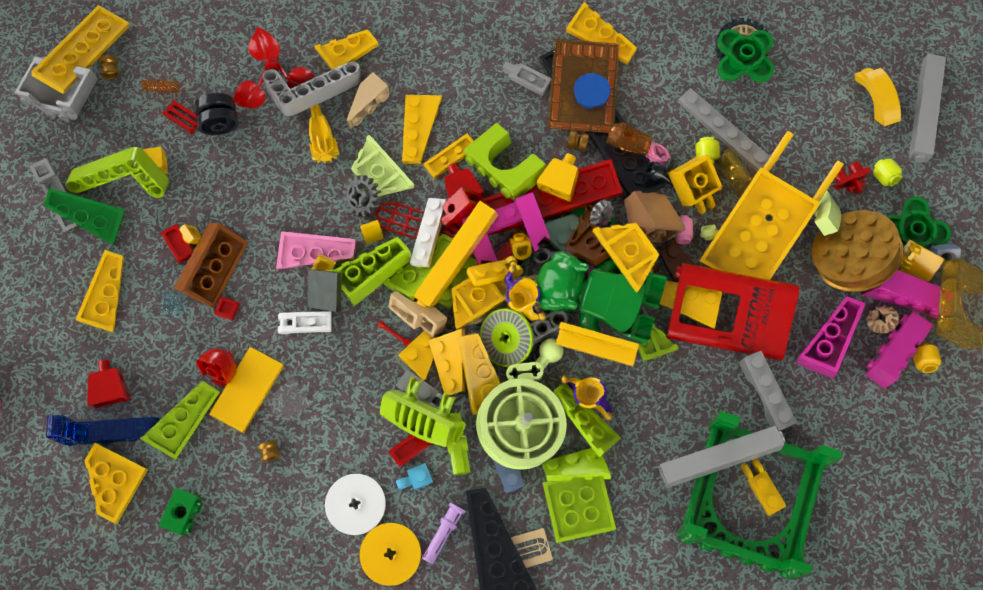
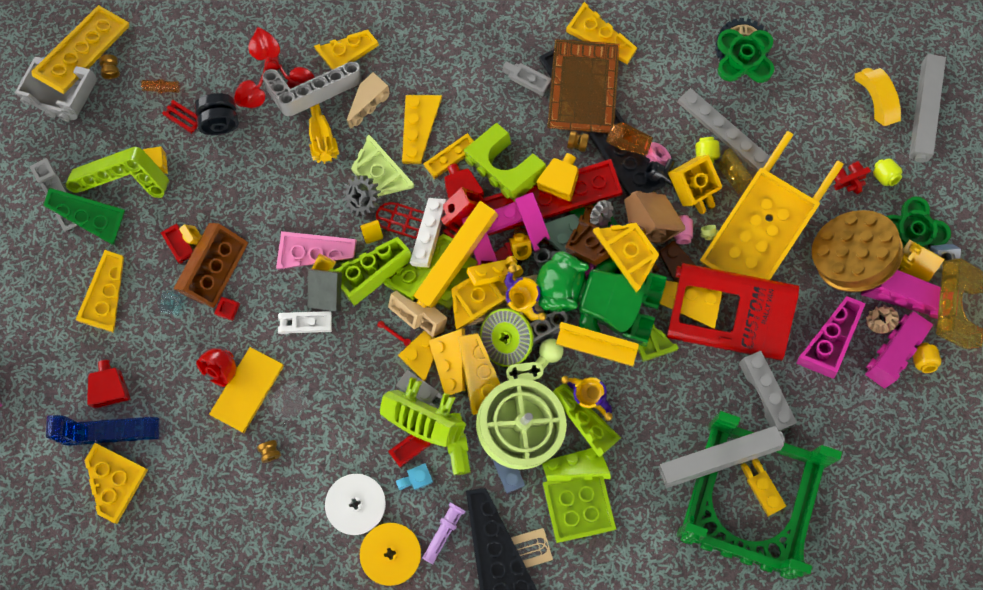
lime wing [140,381,220,460] -> none
green brick [158,487,203,536] -> none
blue tile [574,73,610,109] -> none
yellowish green slope [814,191,841,236] -> none

